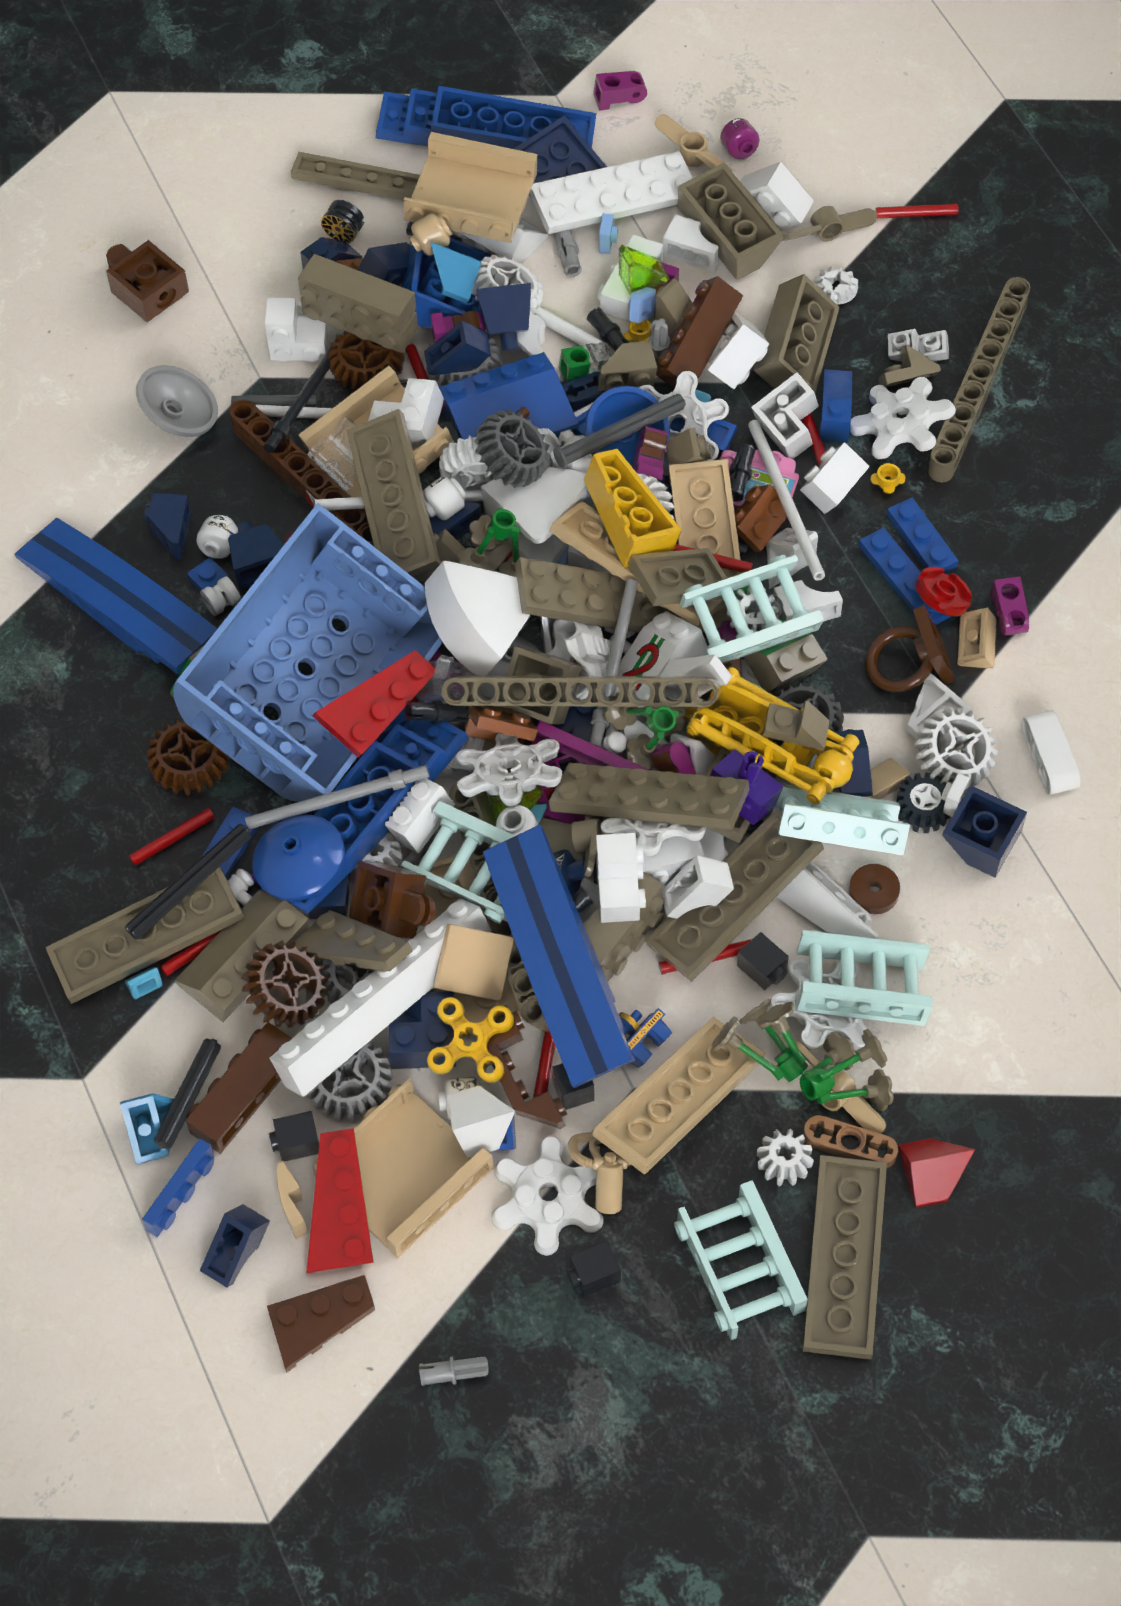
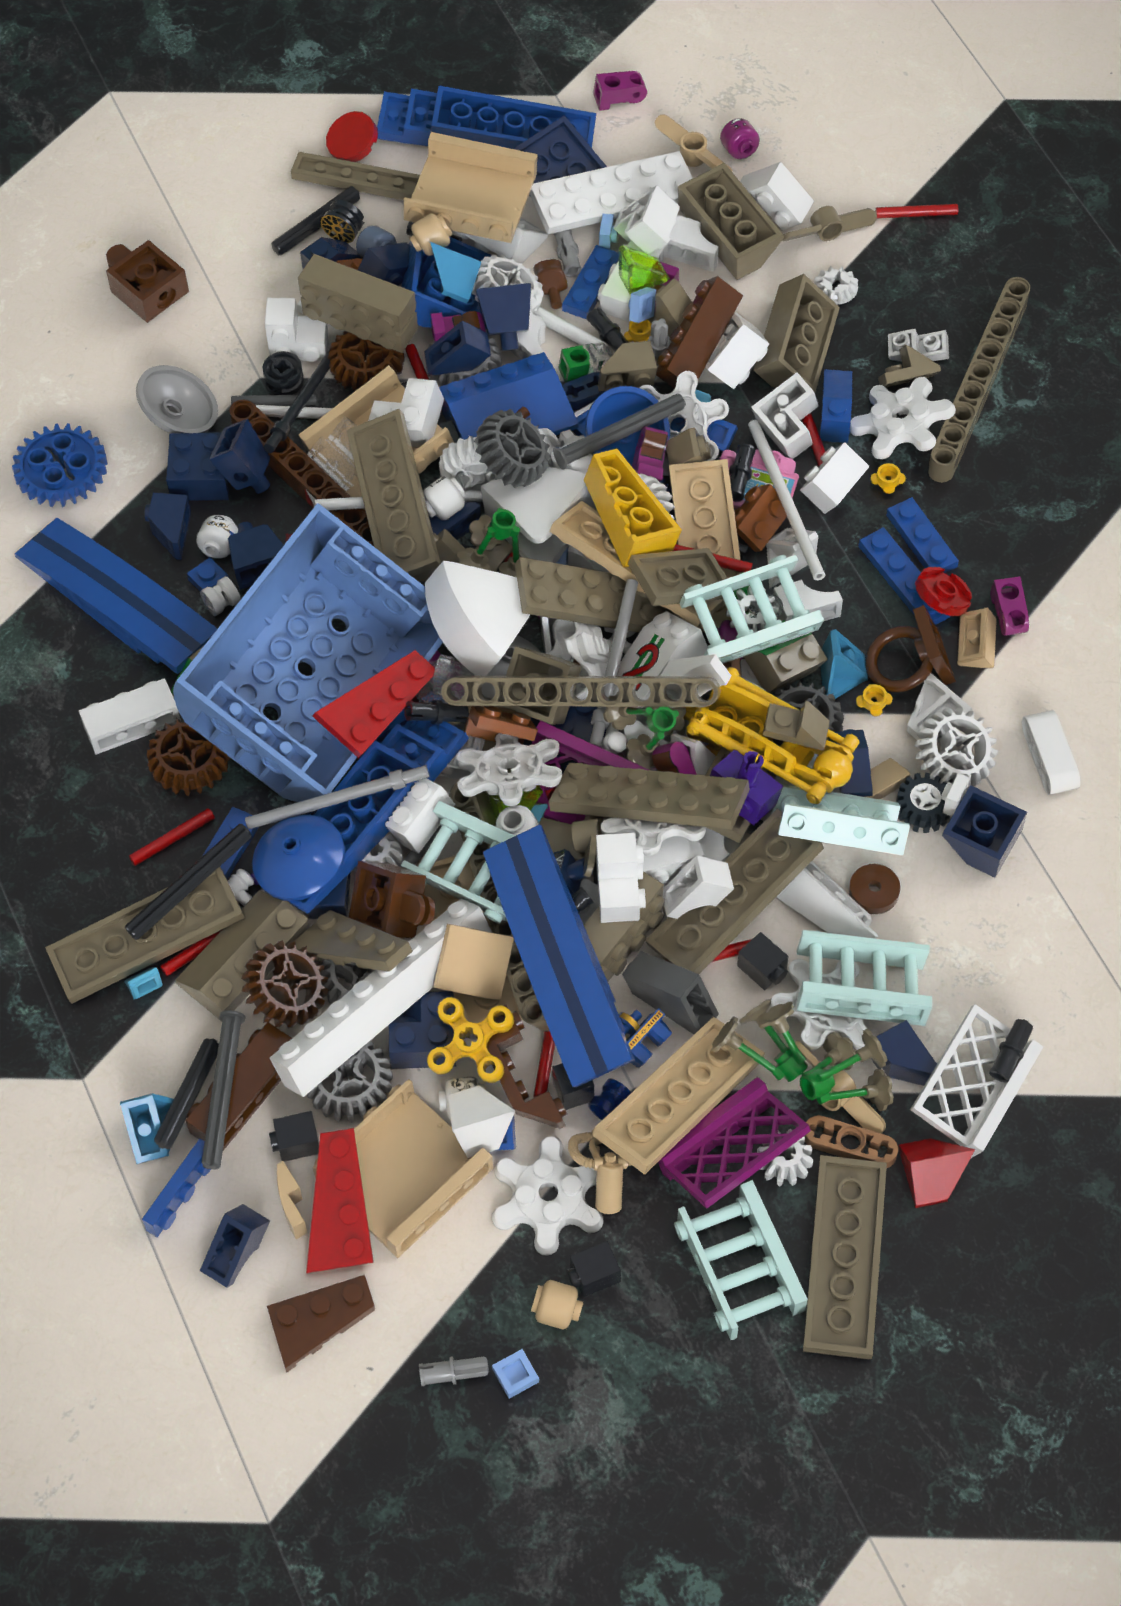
none -> blue gear [12,423,108,507]
none -> white brick [79,678,181,755]
none -> dark blue brick [166,432,230,501]
none -> dark grey axle [202,1010,246,1170]
none -> dark blue torso [209,419,271,494]
none -> black wheel [262,351,304,395]
none -> black axle [271,186,360,255]
none -> red tile [326,111,378,162]
none -> sand blue head [356,226,397,258]
none -> light blue plate [492,1349,539,1399]
none -> tan head [531,1280,583,1329]
none -> reddish brown piece [533,259,568,309]
none -> blue plate [562,245,620,319]
none -> clear blue wheel [588,1078,631,1120]
none -> white brick [613,185,680,255]
none -> dark grey slope [622,951,719,1034]
none -> magenta fence [658,1077,810,1209]
none -> dark azure slope [820,629,868,699]
none -> yellow plate [856,684,893,717]
none -> dark blue slope [871,1020,942,1088]
none -> white fence [910,1004,1043,1158]
none -> black axle [989,1019,1033,1083]

